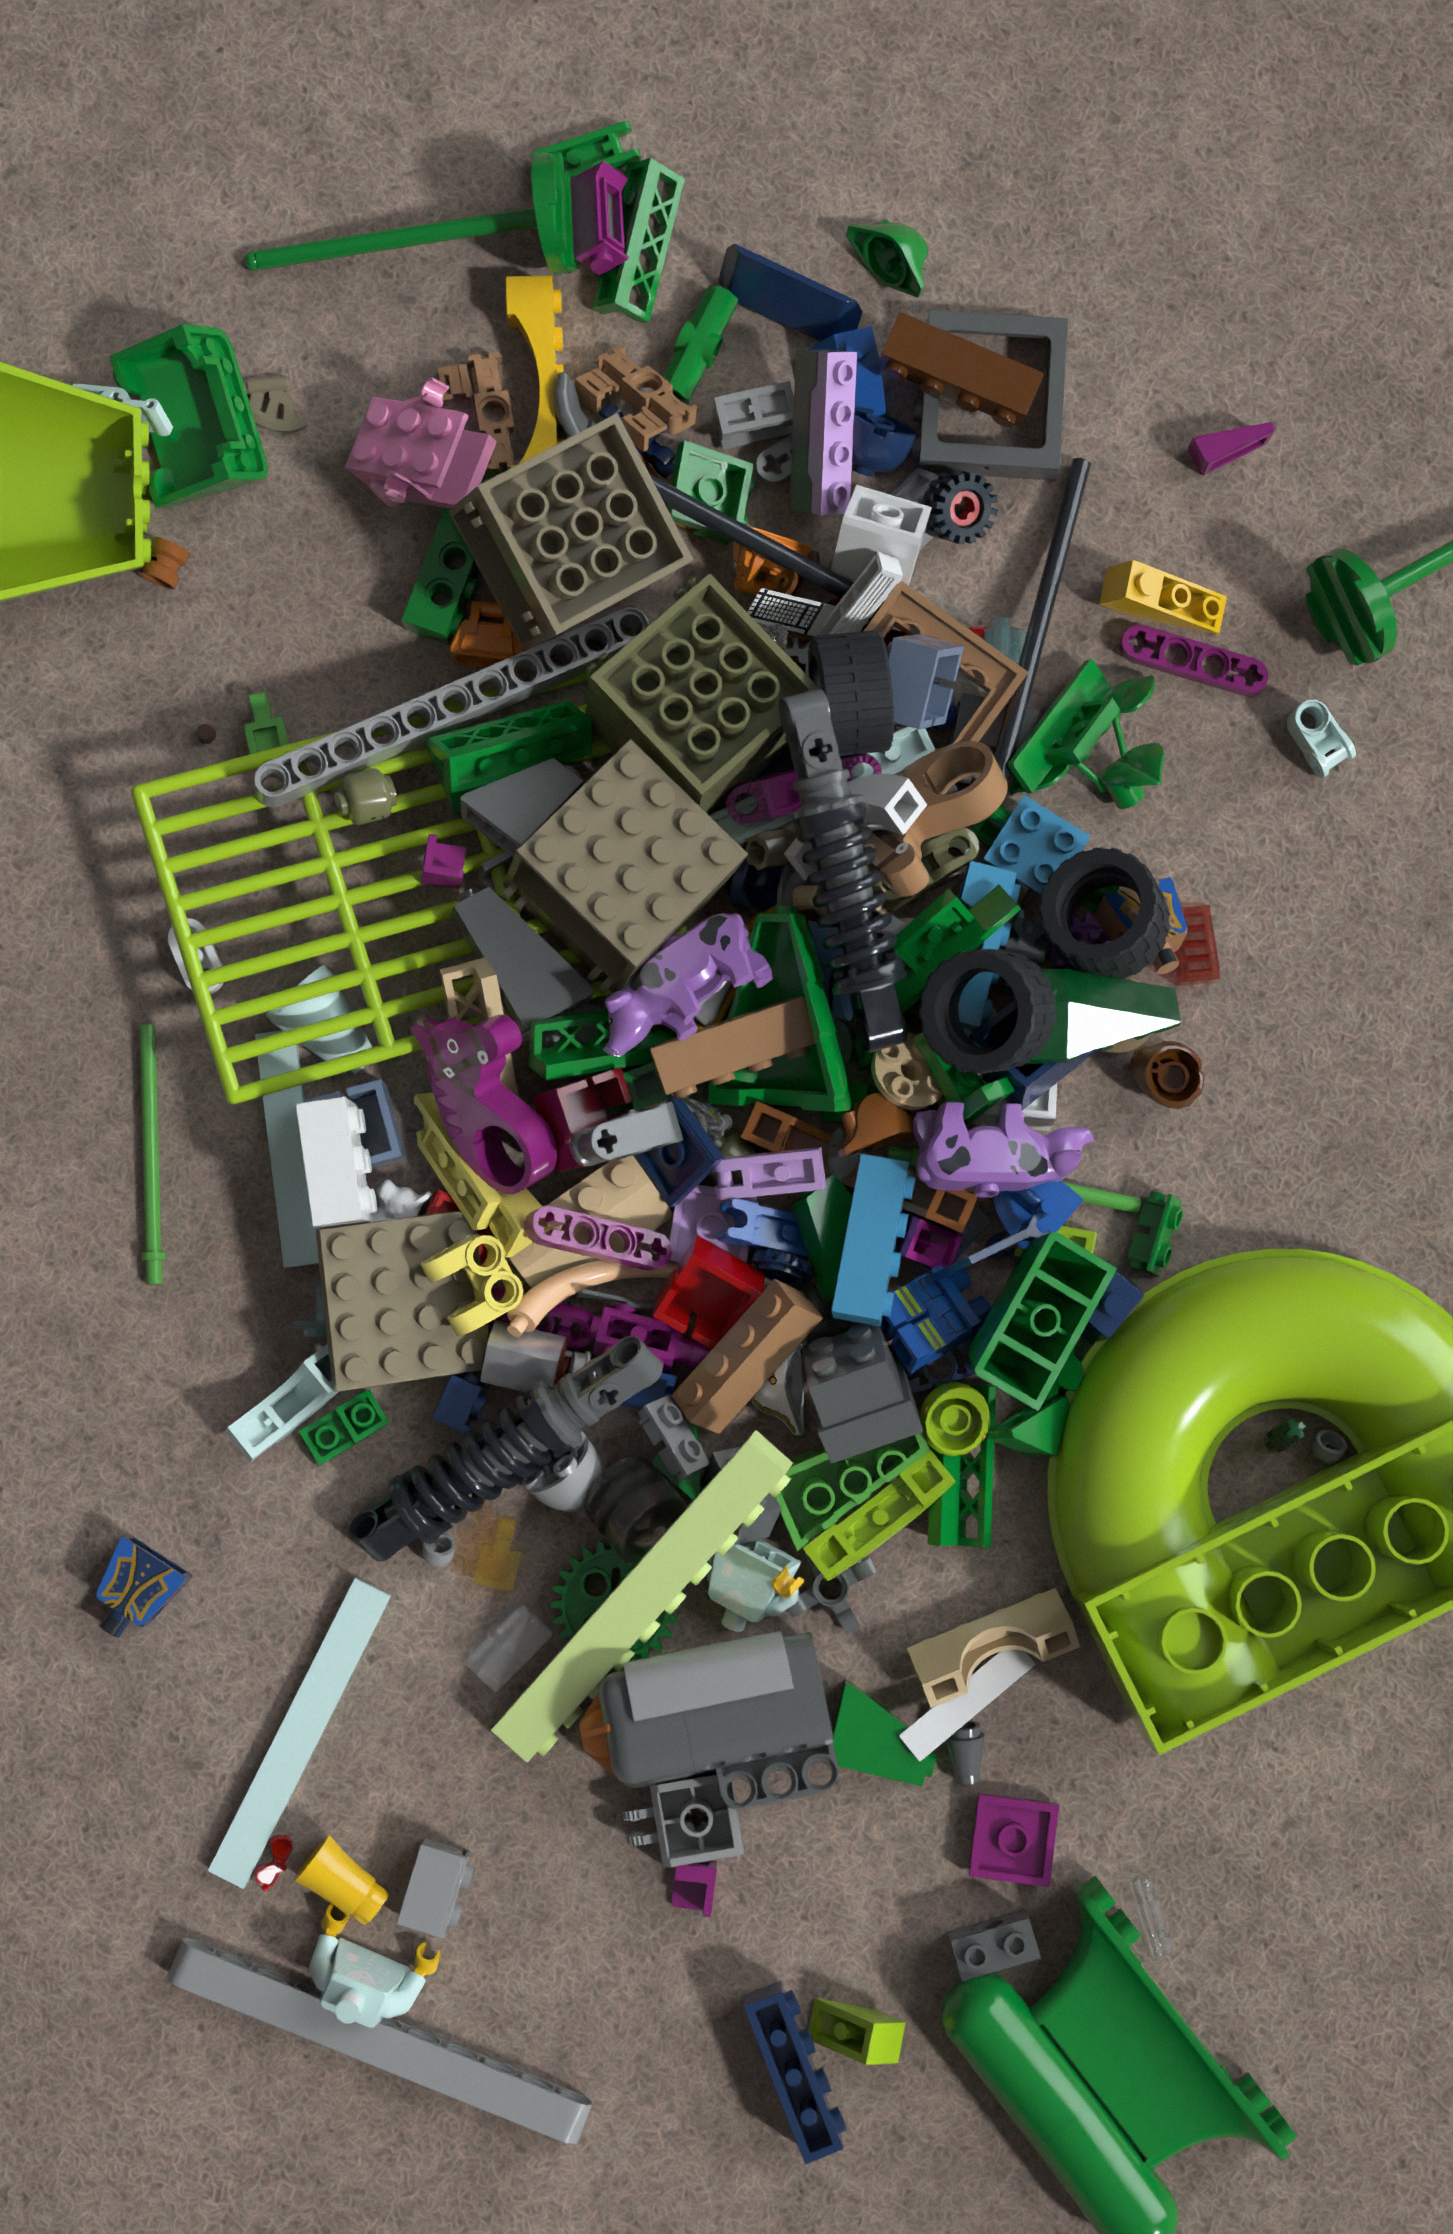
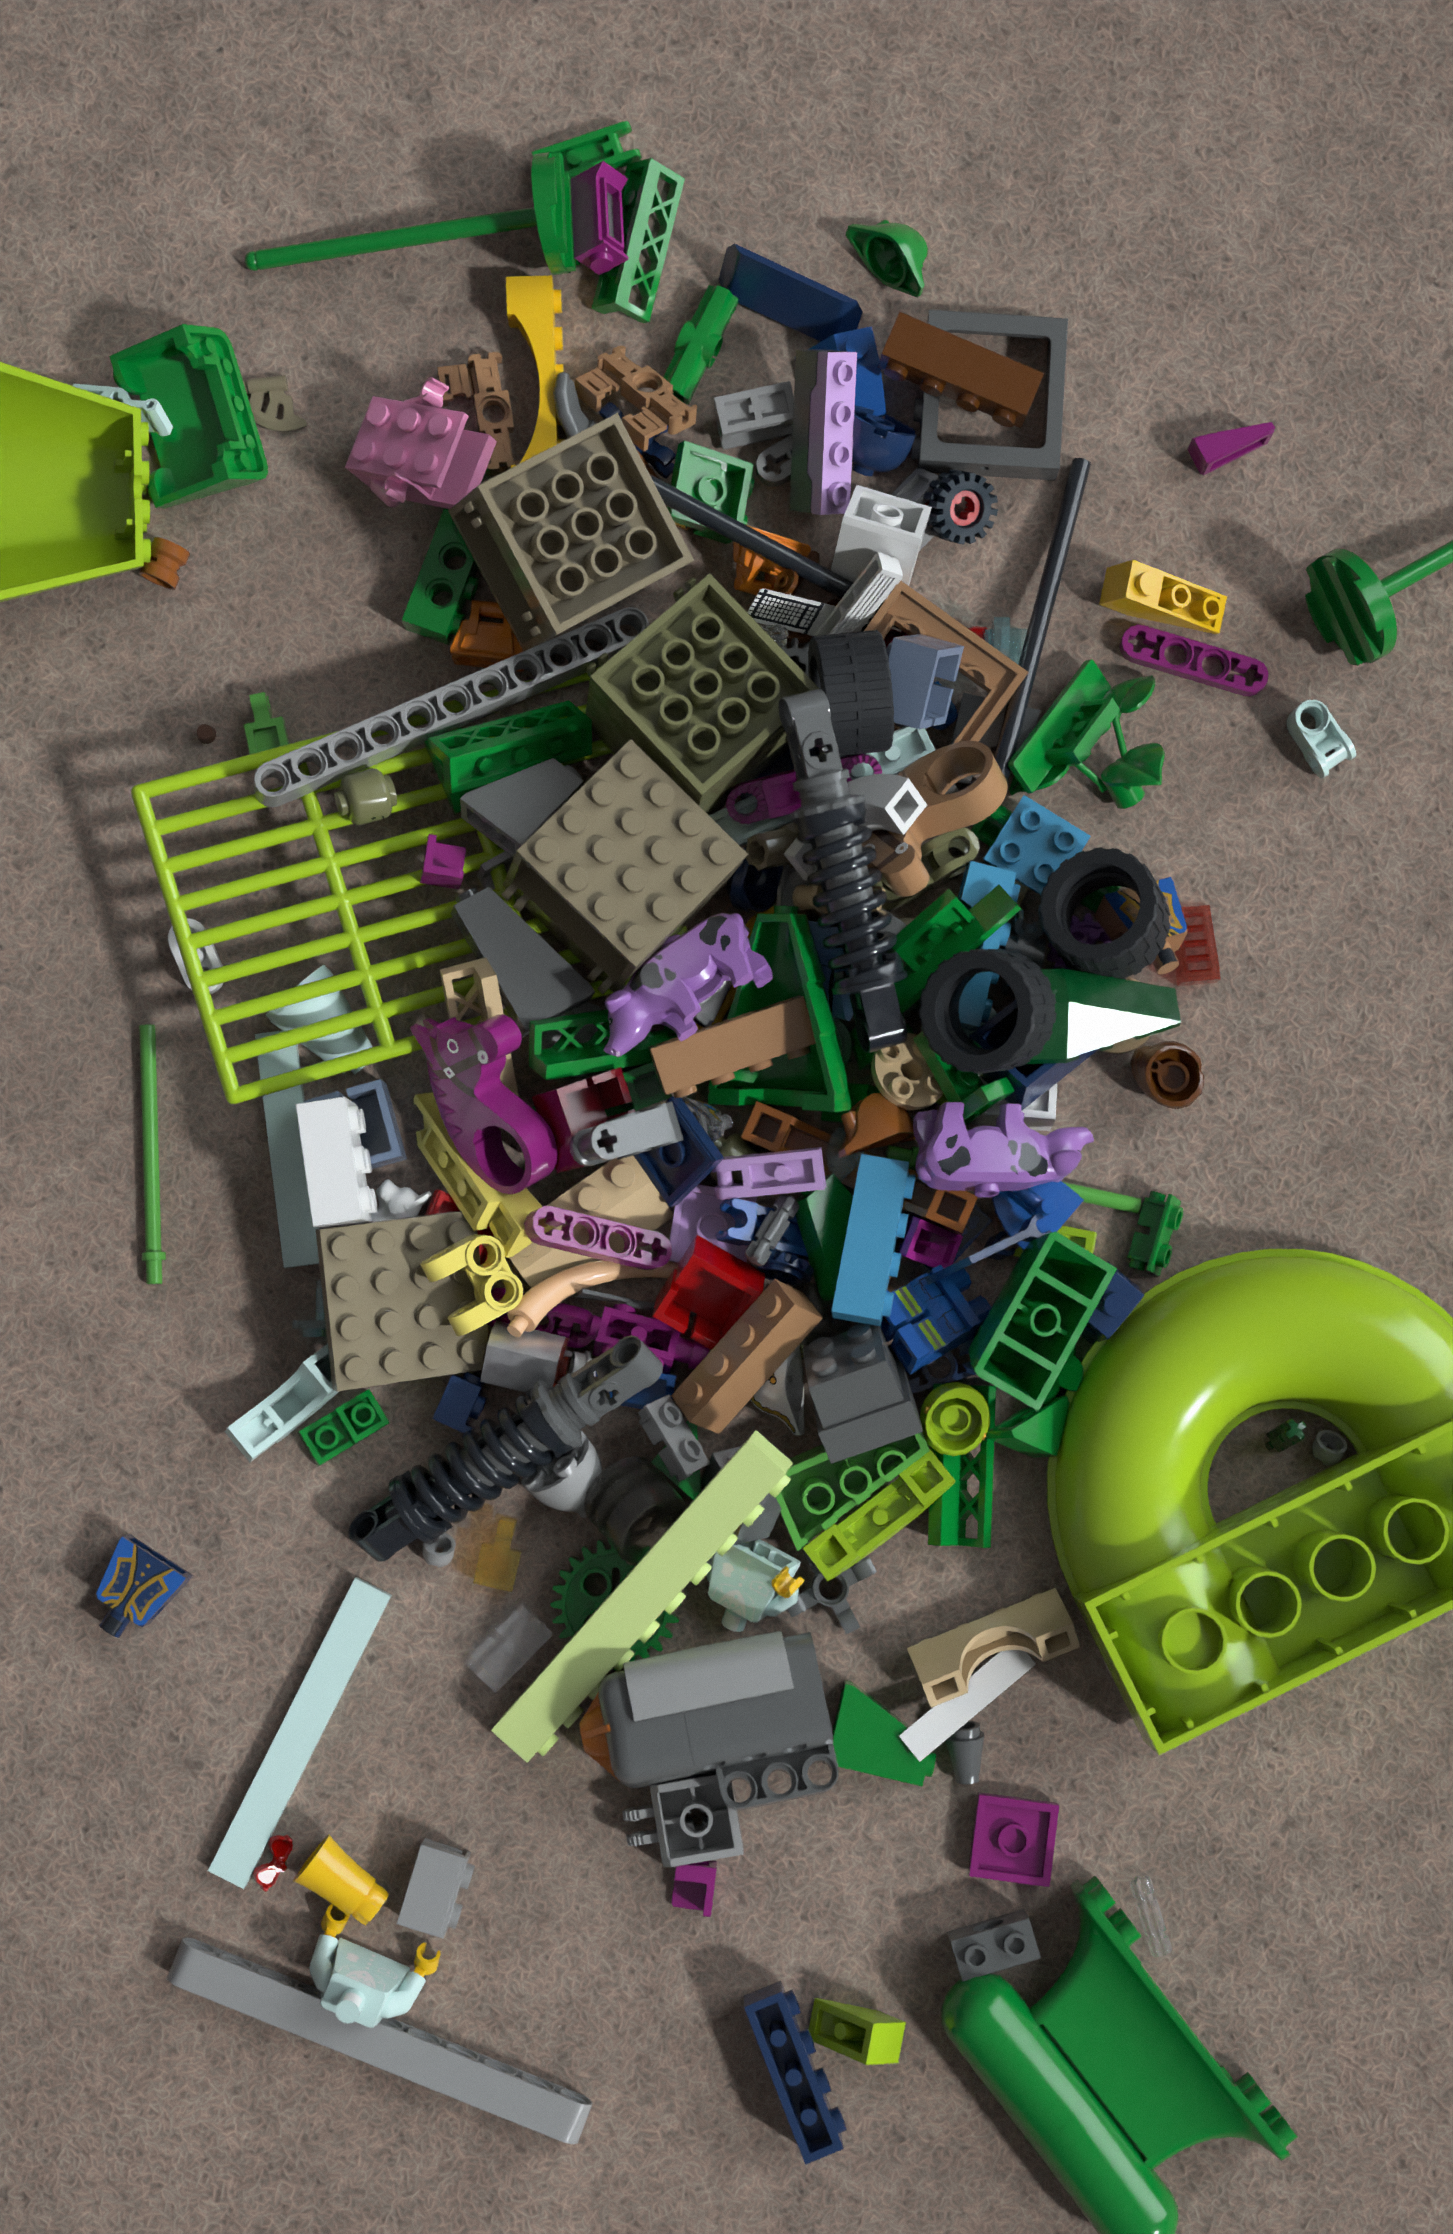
none -> dark grey axle [744,1194,799,1266]

